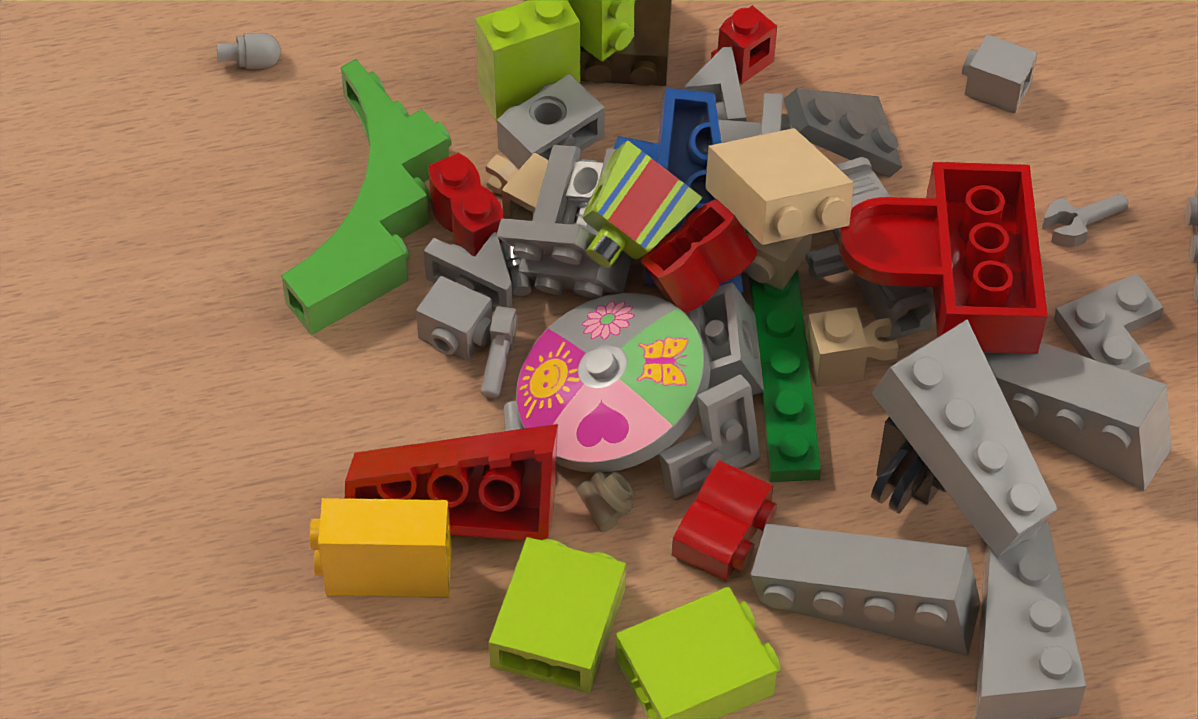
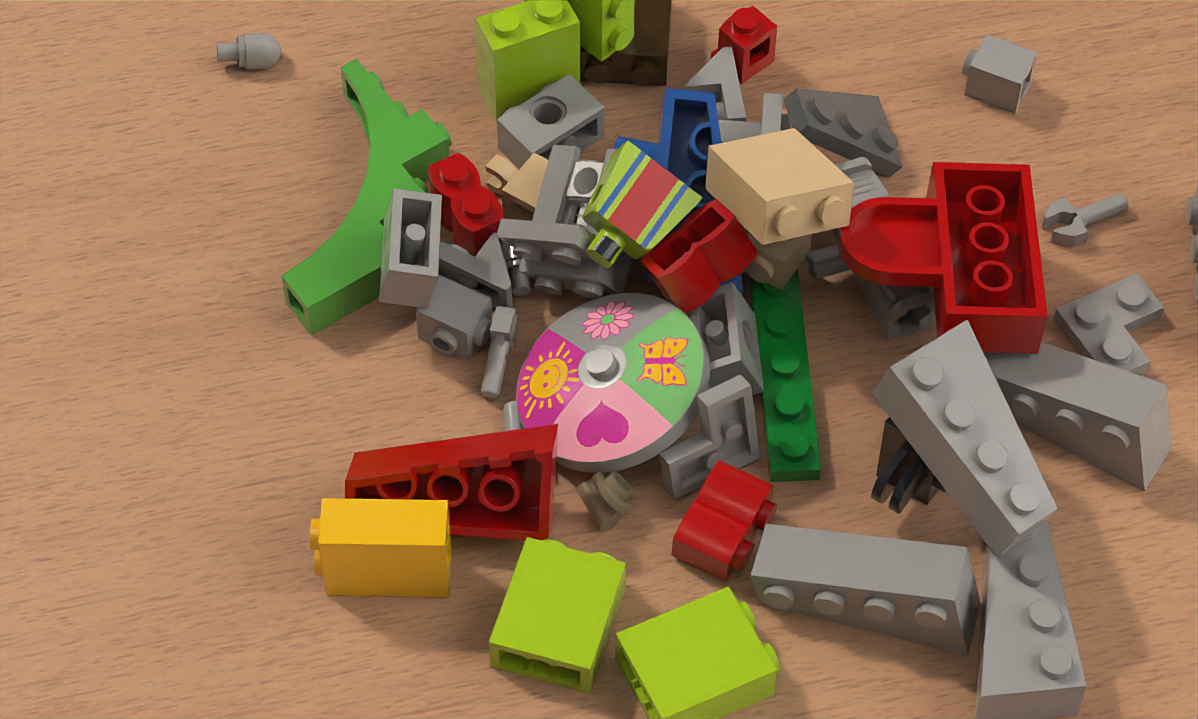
tan brick [806,307,899,387] -> none
none -> light grey brick [379,188,442,308]

